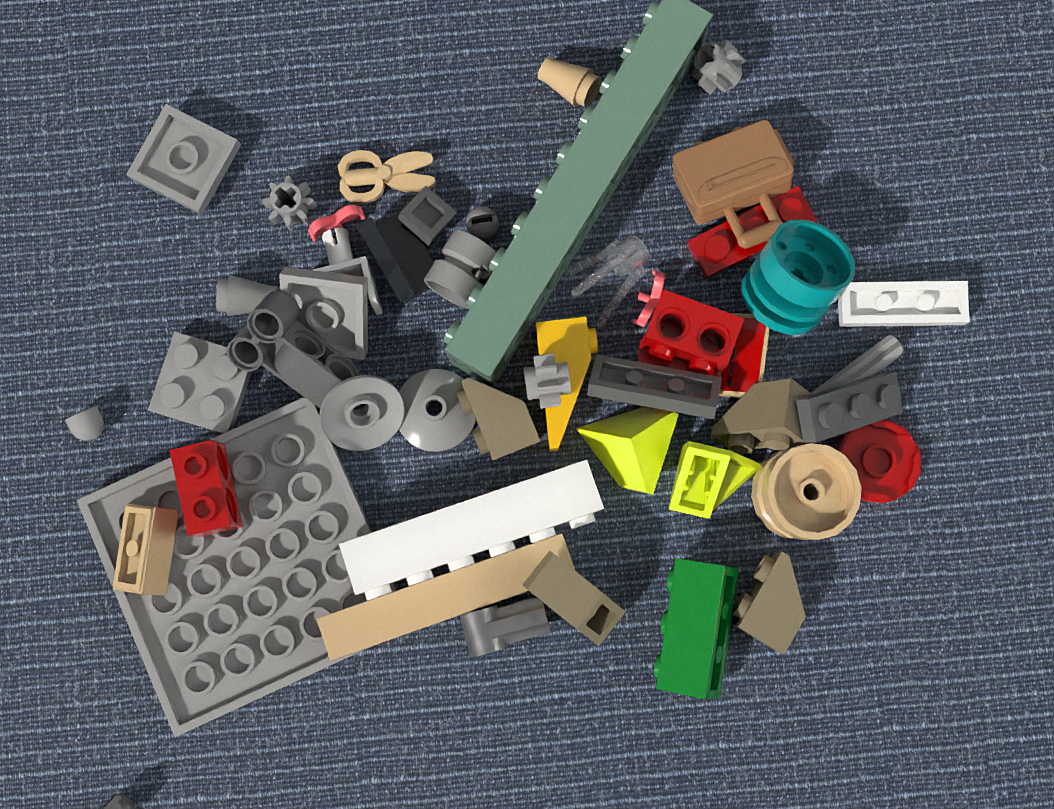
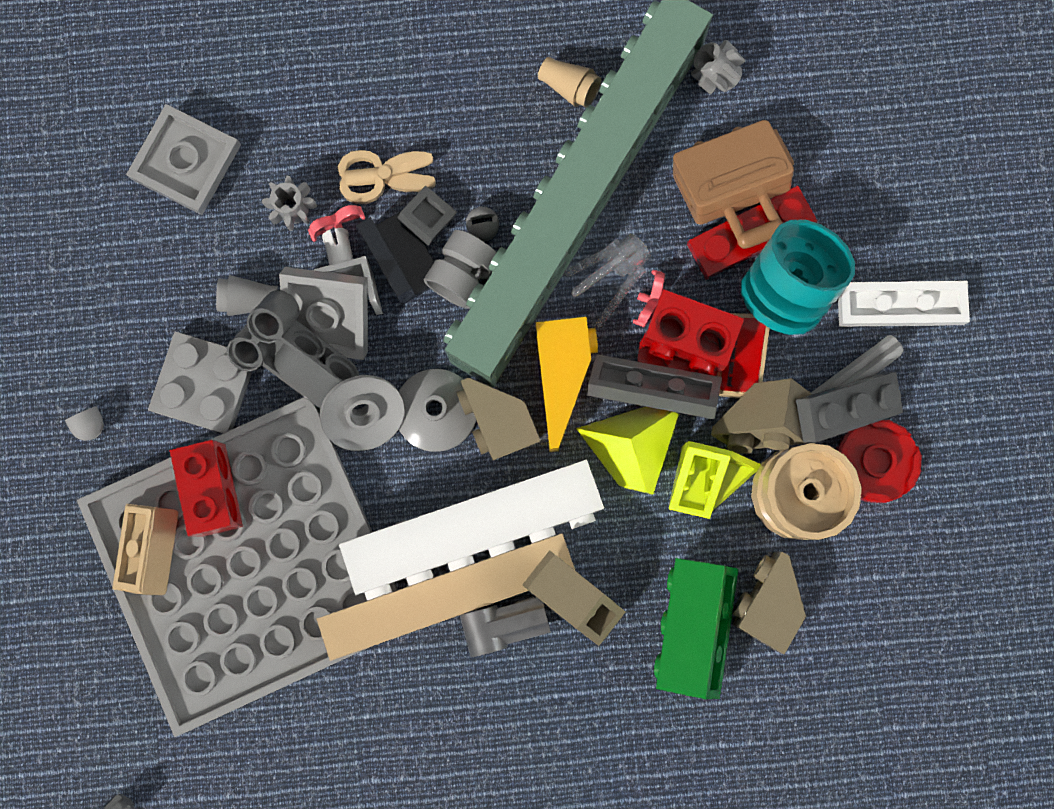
light grey gear [523,353,571,409] -> none

